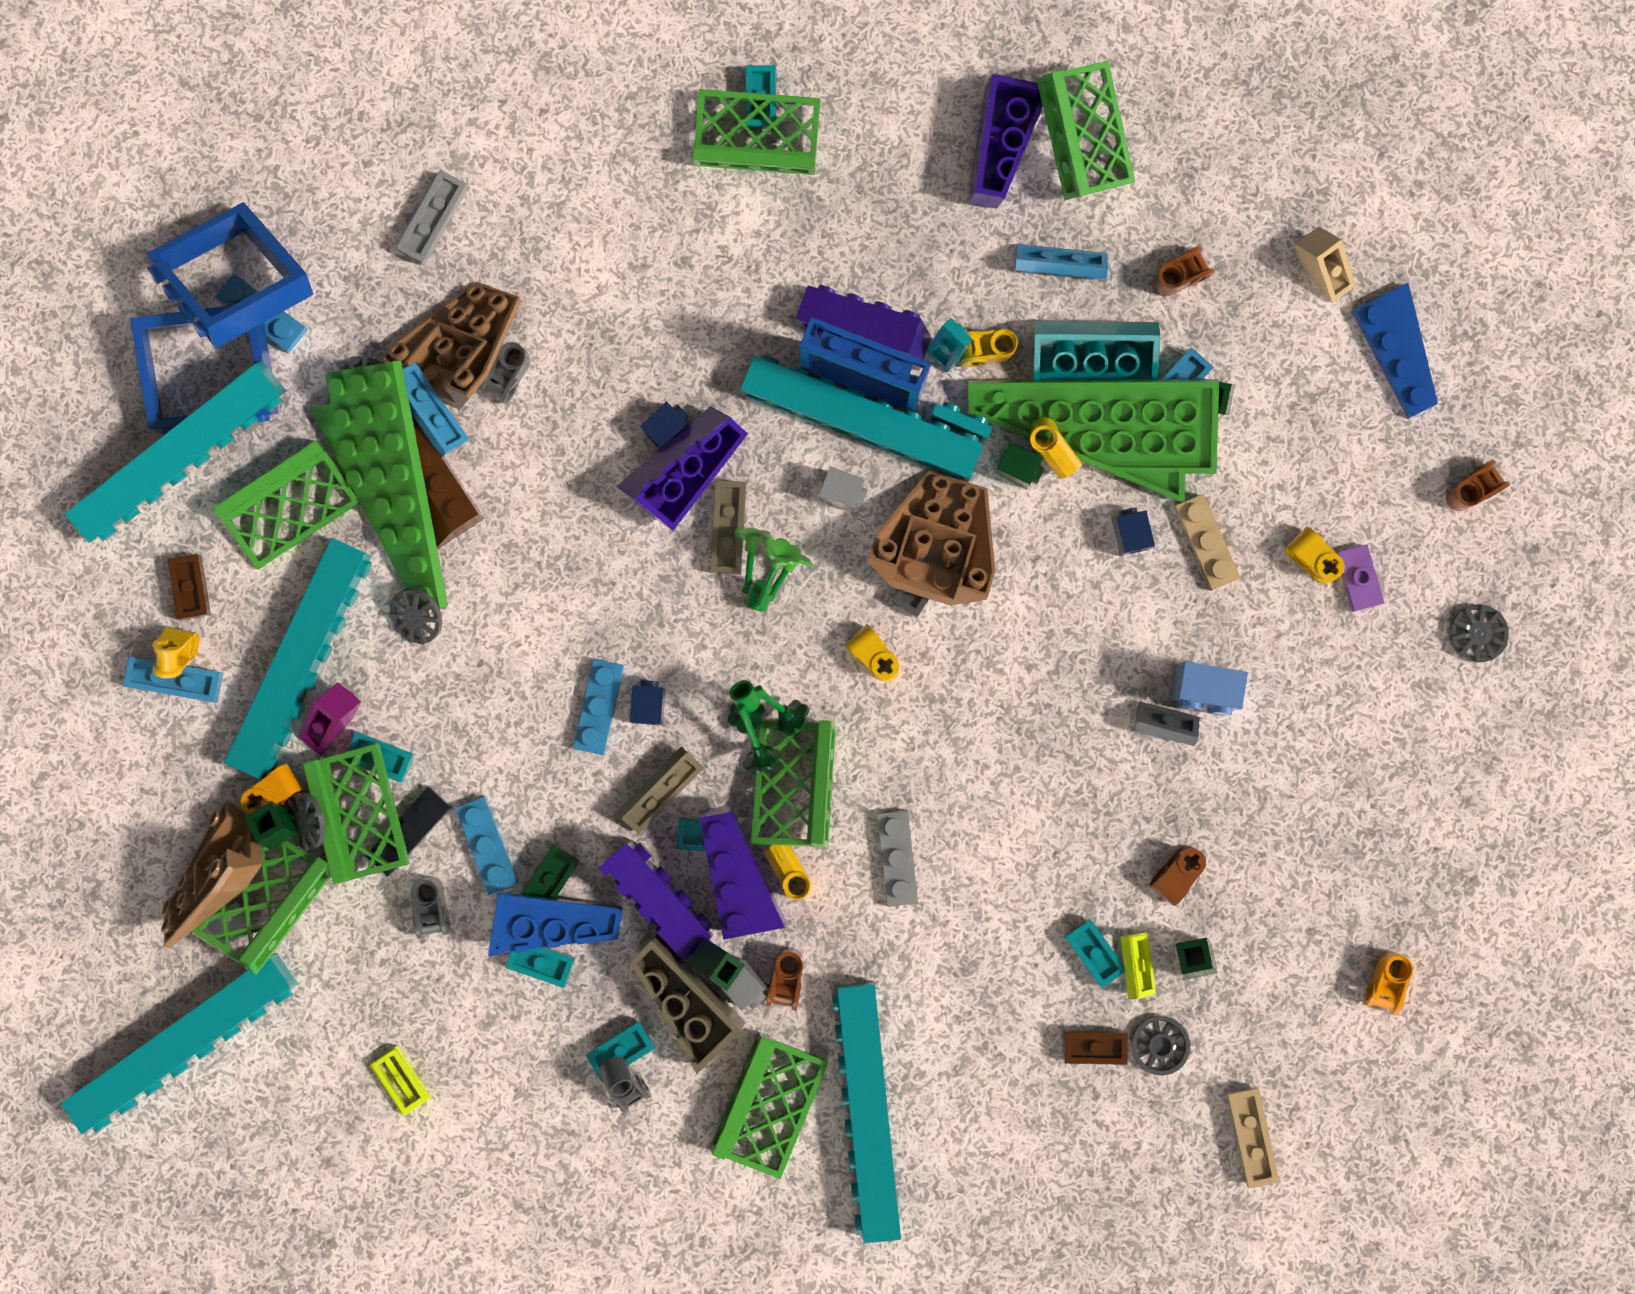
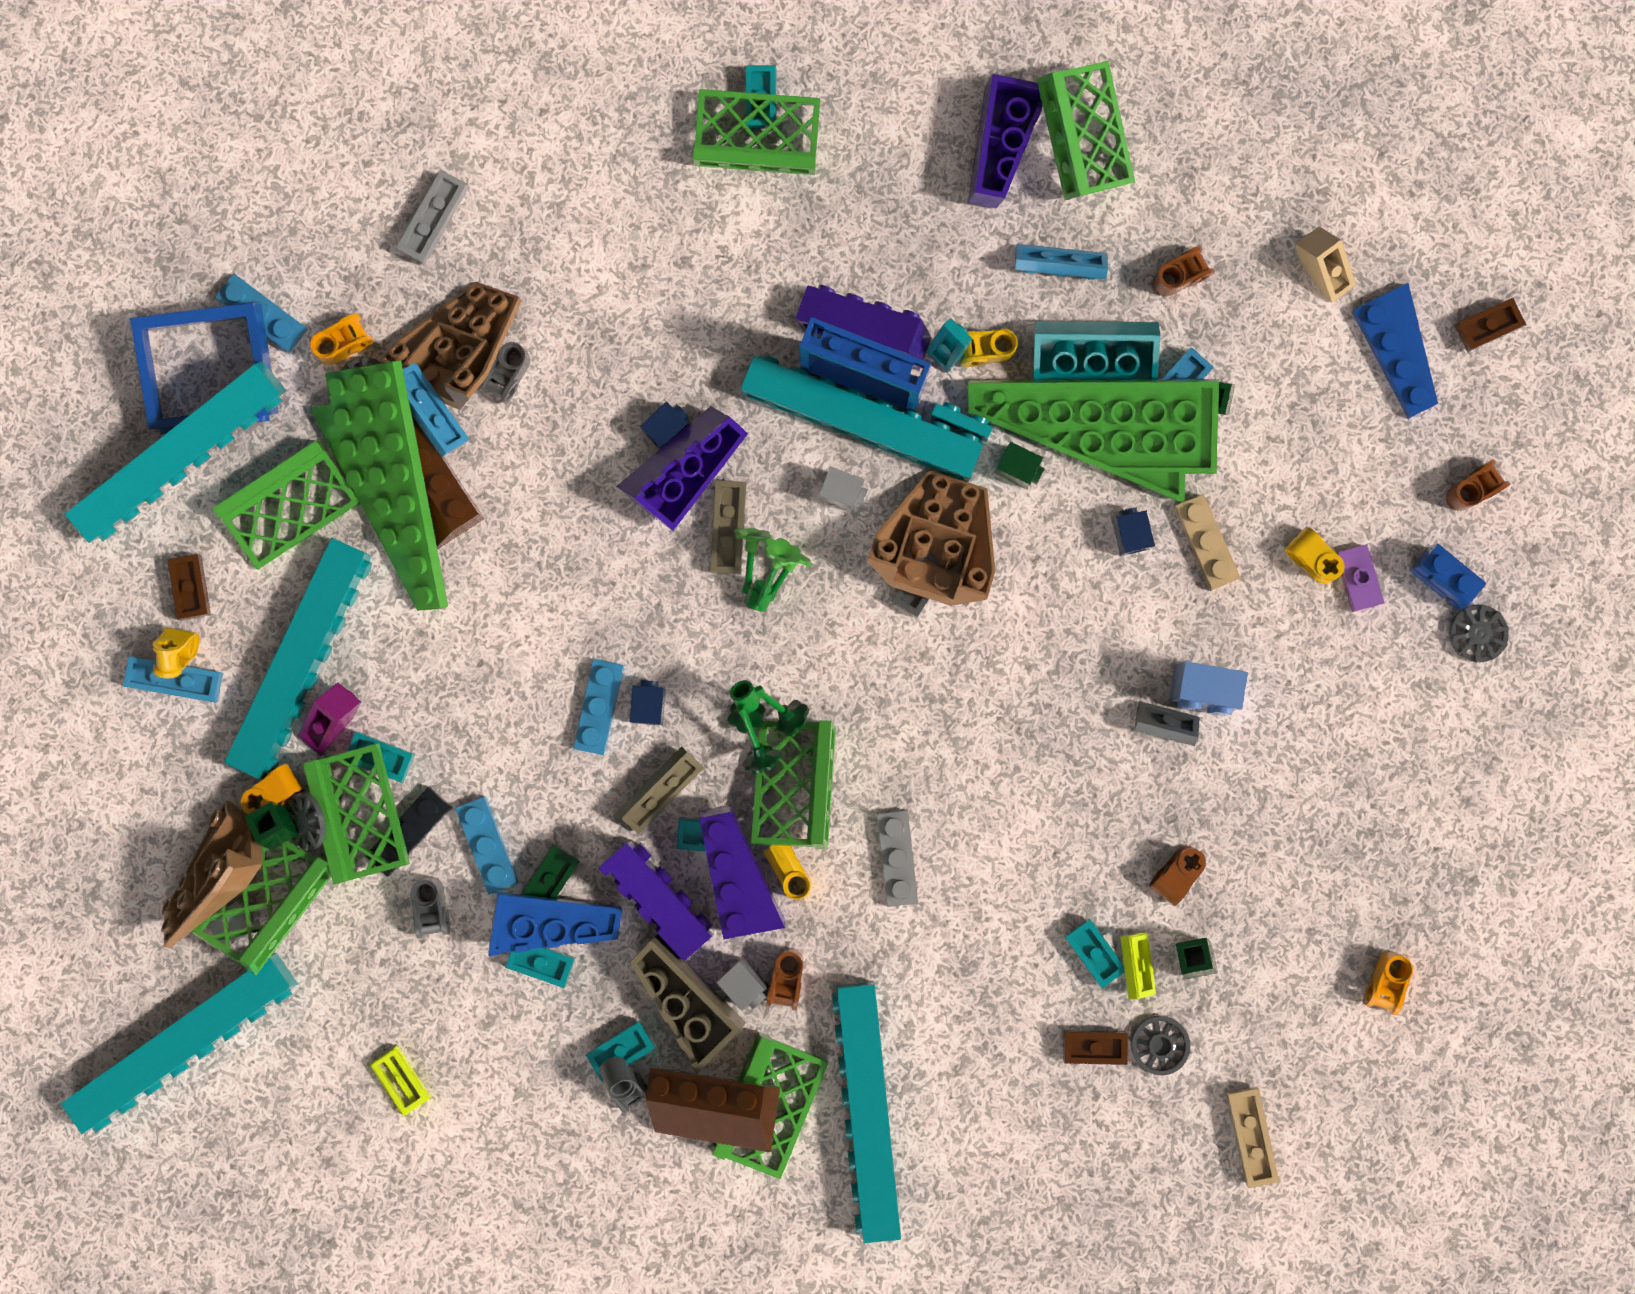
blue window [146,202,314,348] -> none
dark grey wheel [388,588,443,644] -> none
dark green brick [687,937,745,991] -> none
yellow piece [844,624,900,682] -> none
yellow piece [1030,417,1082,479] -> none
none -> light orange piece [310,313,374,365]
none -> reddish brown slope [646,1068,780,1152]
none -> blue brick [1409,543,1486,610]
none -> reddish brown plate [1454,298,1527,353]

